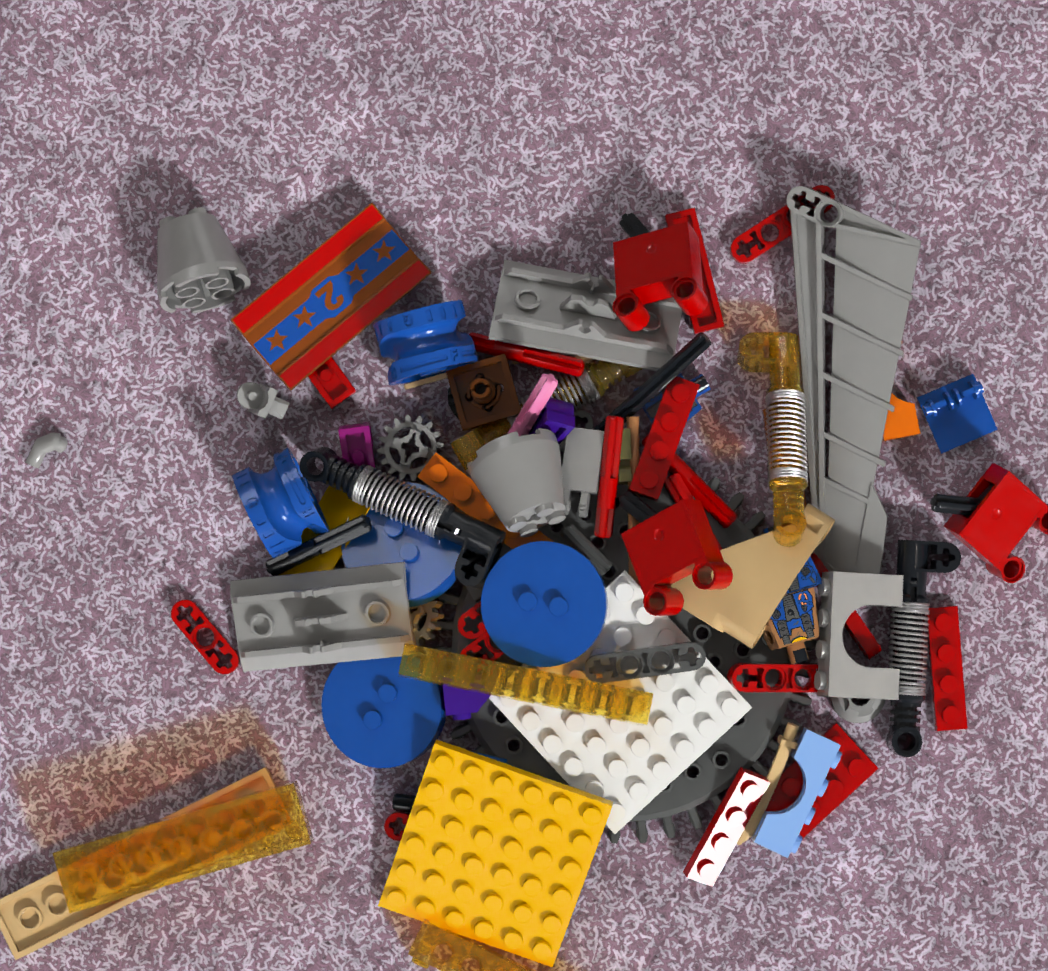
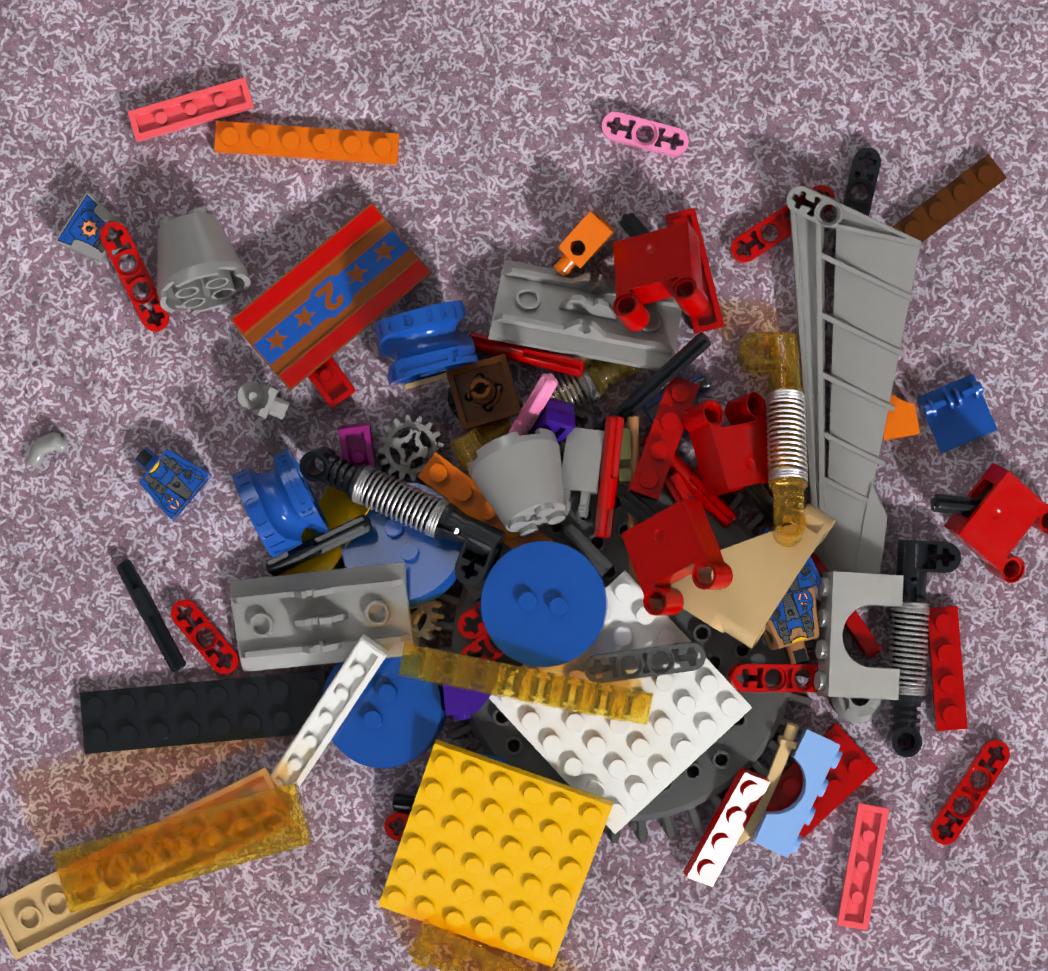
none -> torso [55,192,131,264]
none -> black plate [80,670,326,754]
none -> red beam [99,220,169,332]
none -> black axle [117,560,186,672]
none -> coral plate [128,77,255,143]
none -> torso [134,447,212,520]
none -> orange plate [214,121,400,165]
none -> white tile [270,634,389,796]
none -> orange torso [552,211,617,277]
none -> bright pink beam [601,112,689,157]
none -> red piece [682,392,782,523]
none -> black beam [832,148,881,257]
none -> coral plate [836,802,889,931]
none -> reddish brown plate [892,154,1007,243]
none -> red beam [930,739,1010,845]

